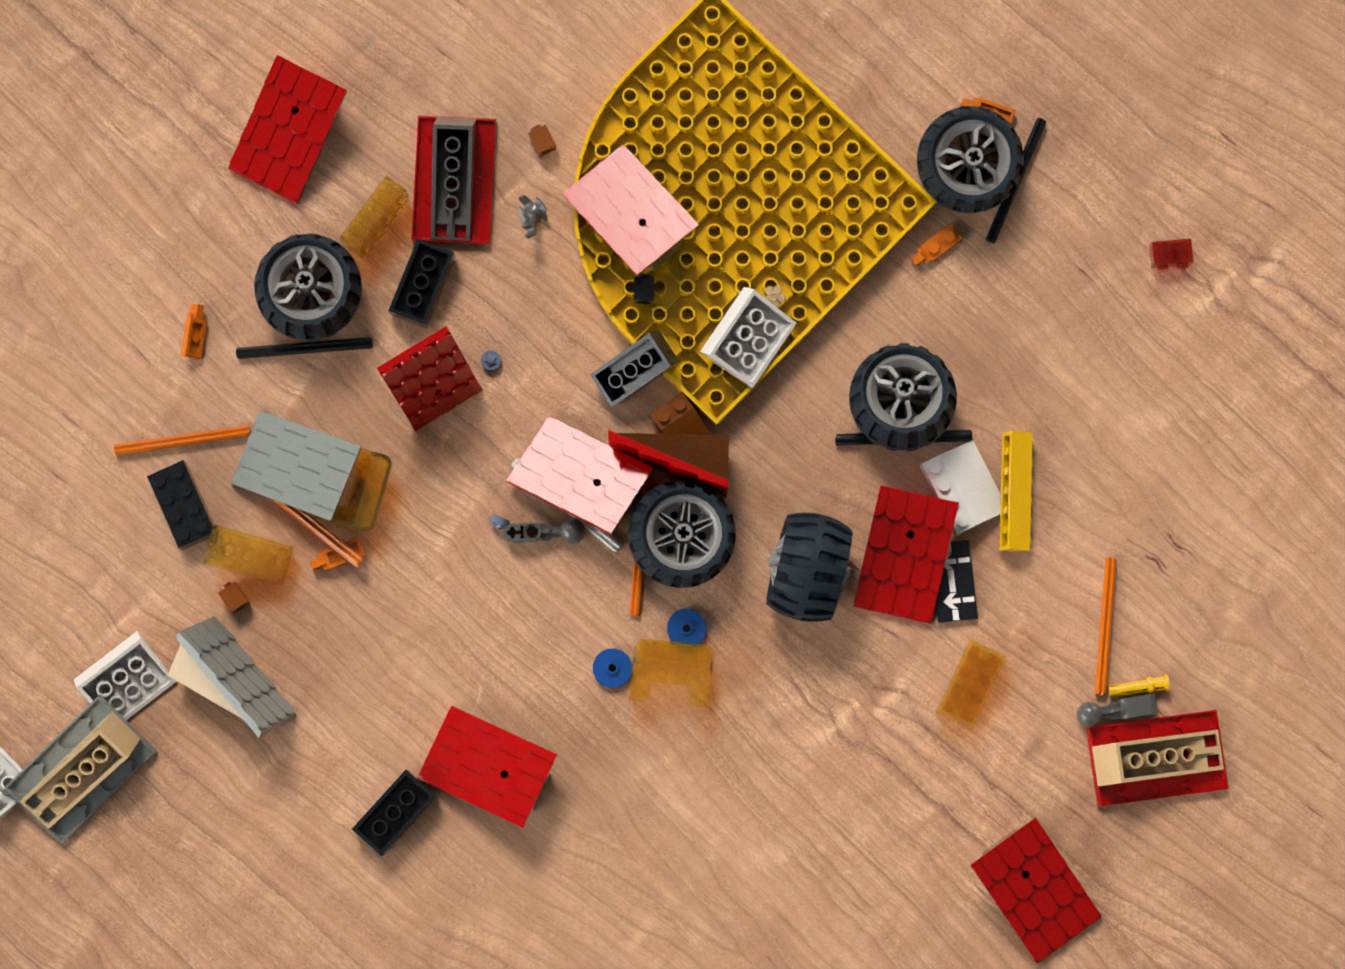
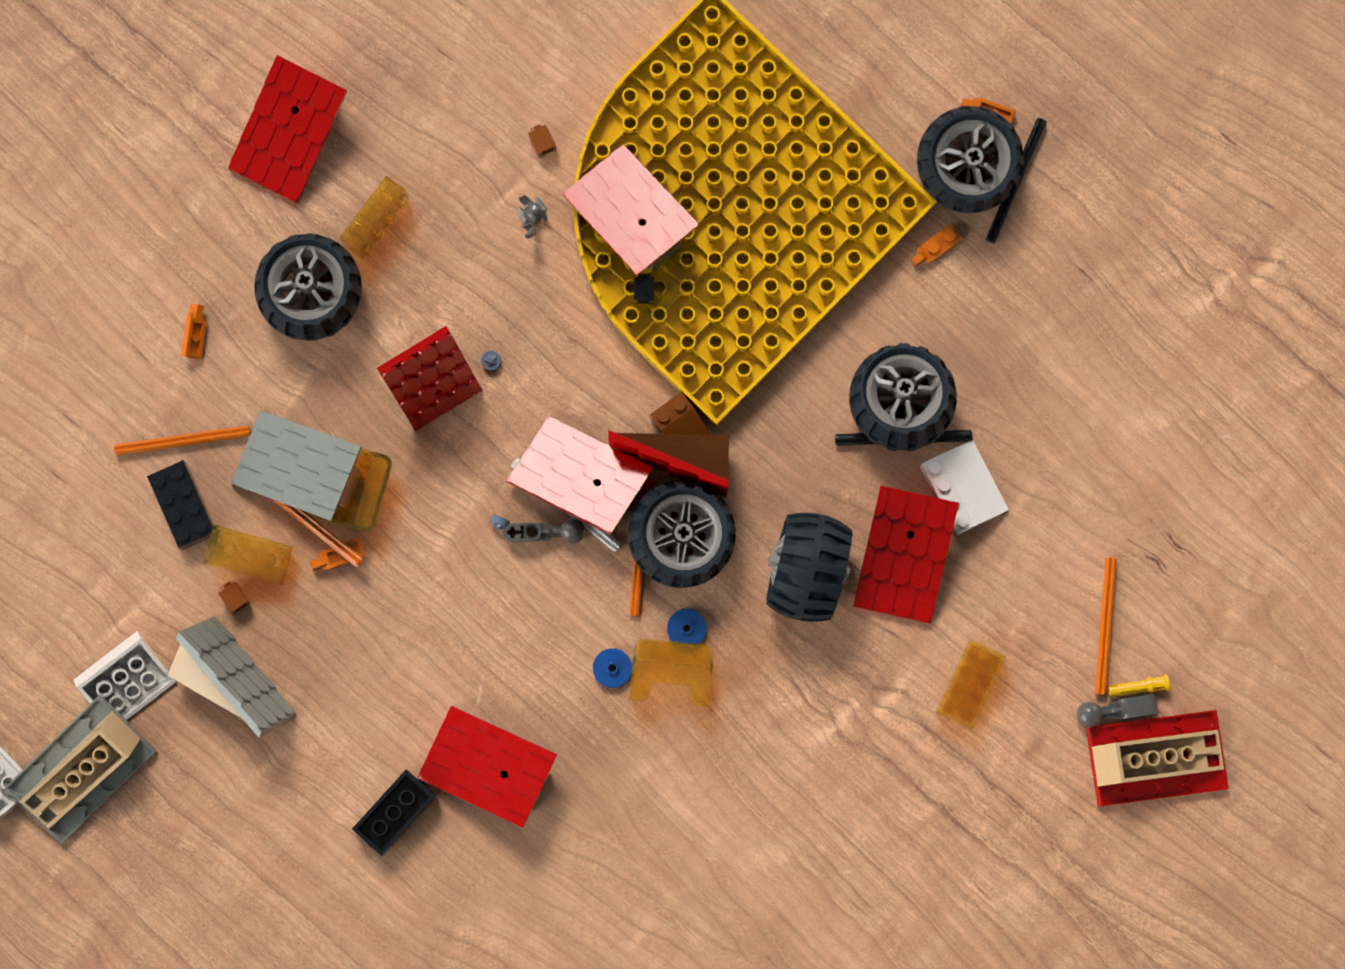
black axle [236,337,373,359] -> none
black brick [388,238,456,329] -> none
piece [411,115,496,244] -> none
black brick [590,329,680,408] -> none
white slope [700,287,797,388] -> none
tan plant [764,285,786,307] -> none
black tile [936,540,978,623] -> none
red piece [970,817,1102,964] -> none
yellow brick [999,431,1034,552] -> none
clear red brick [1149,239,1193,271] -> none

